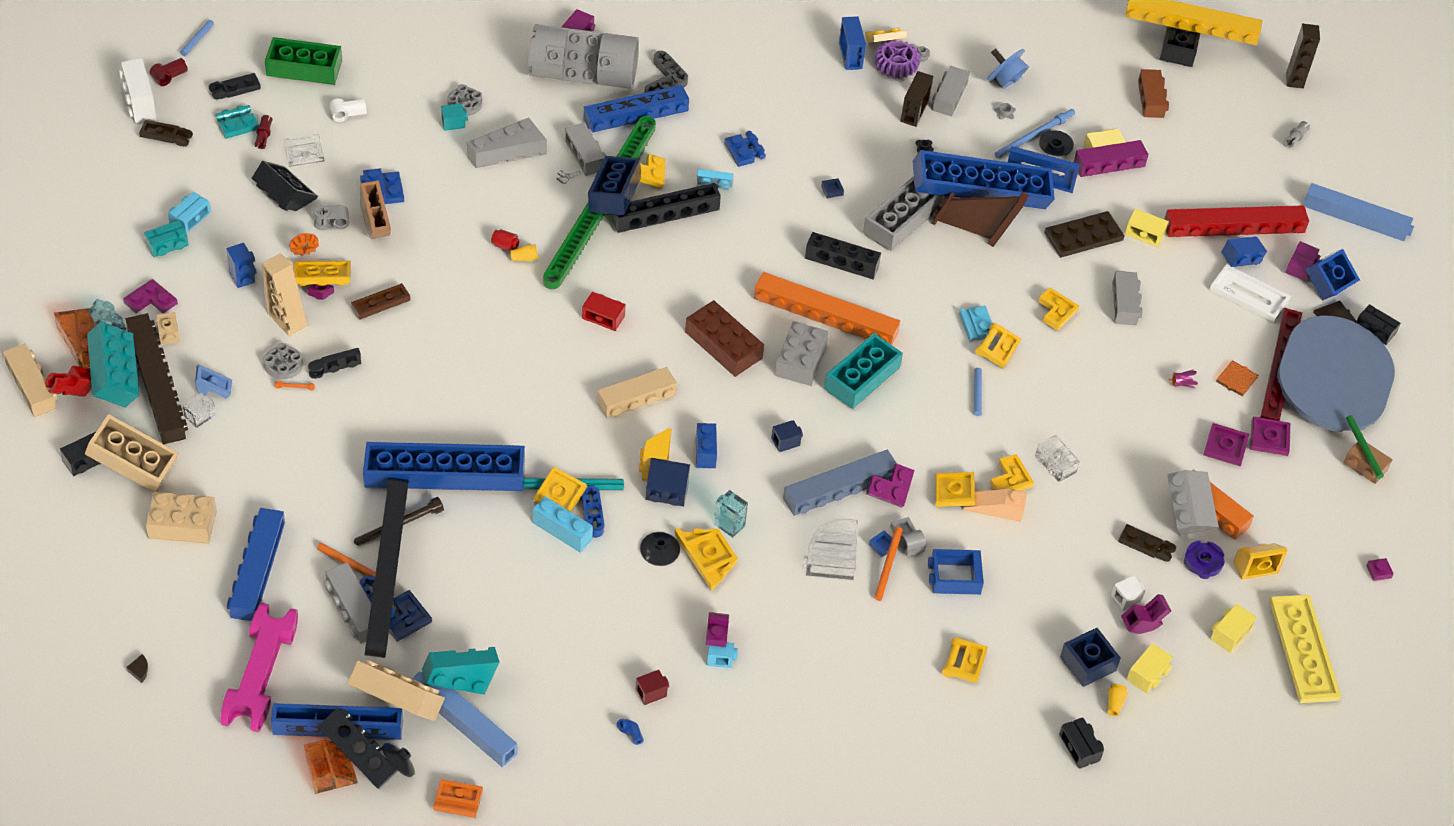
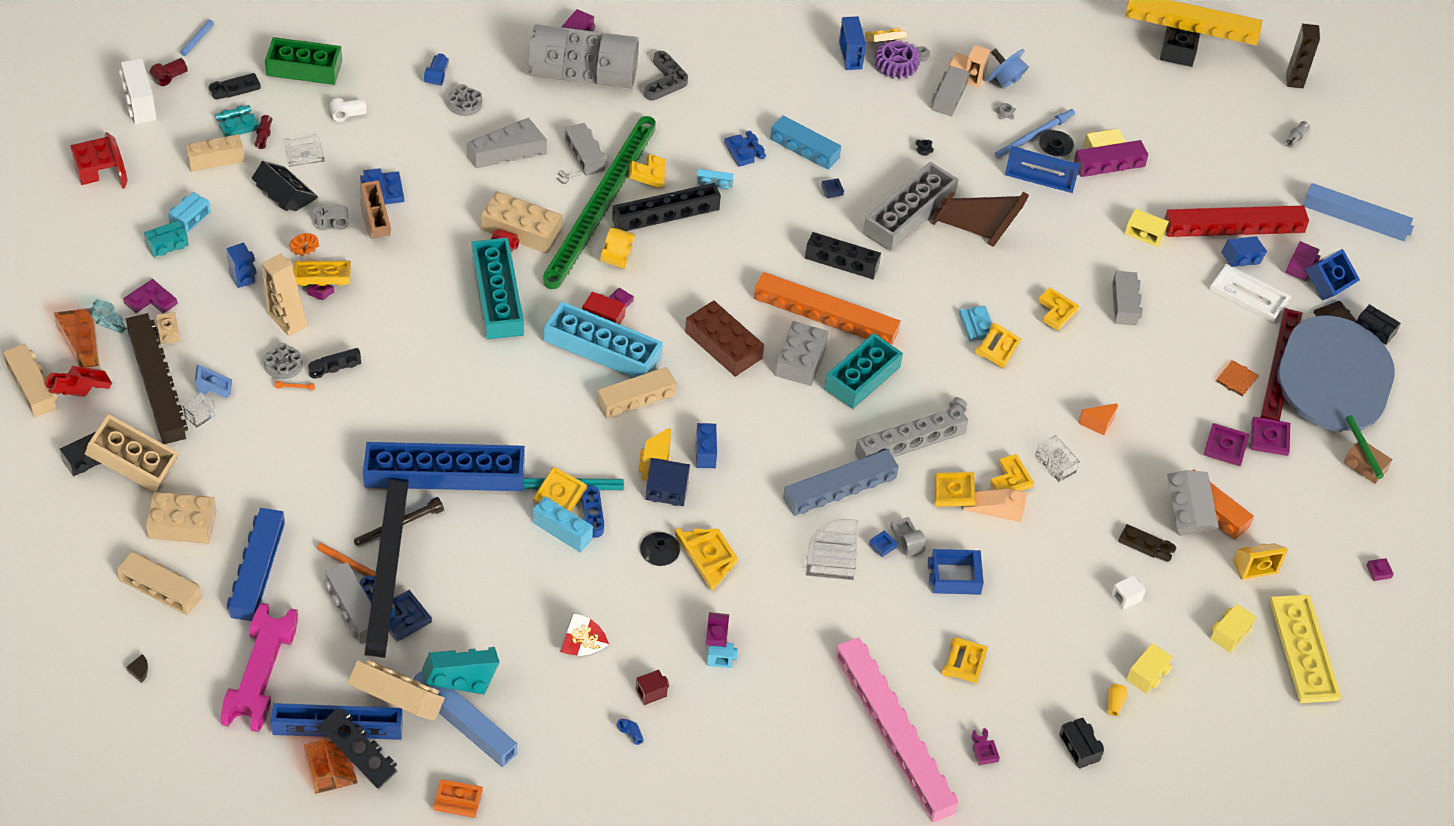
teal brick [87,322,139,408] -> none
dark brown hinge [139,120,193,147] -> none
reddish brown plate [351,283,411,320] -> none
black dish [382,743,415,777] -> none
teal brick [441,103,468,131] -> none
yellow cone [510,243,538,261] -> none
blue brick [583,85,689,133] -> none
dark blue brick [588,156,641,215] -> none
clear light blue brick [714,490,748,538] -> none
dark blue brick [771,420,803,452] -> none
magenta plate [866,464,915,508] -> none
orange bar [874,527,903,601] -> none
dark brown window [900,71,934,127] -> none
blue brick [913,150,1055,209] -> none
medium blue bar [974,368,982,416] -> none
dark brown plate [1044,211,1125,258] -> none
dark blue brick [1060,628,1121,687] -> none
magenta brick [1121,594,1171,634] -> none
dark orange brick [1138,69,1169,118] -> none
flat silver piece [1169,369,1198,388] -> none
dark purple plate [1184,541,1225,579] -> none
none -> red piece [70,132,128,189]
none -> tan brick [117,552,202,615]
none -> tan brick [186,134,245,172]
none -> blue piece [424,53,449,86]
none -> teal brick [471,238,524,340]
none -> tan brick [481,191,563,253]
none -> medium azure brick [544,302,663,378]
none -> shield [559,613,609,656]
none -> yellow brick [600,227,635,269]
none -> magenta plate [608,287,634,307]
none -> dark azure brick [770,115,841,170]
none -> bright pink brick [835,637,958,823]
none -> light grey brick [855,406,968,460]
none -> light nougat brick [949,45,991,87]
none -> light grey plate [949,397,967,413]
none -> magenta plate [971,728,1000,765]
none -> orange slope [1078,403,1118,435]

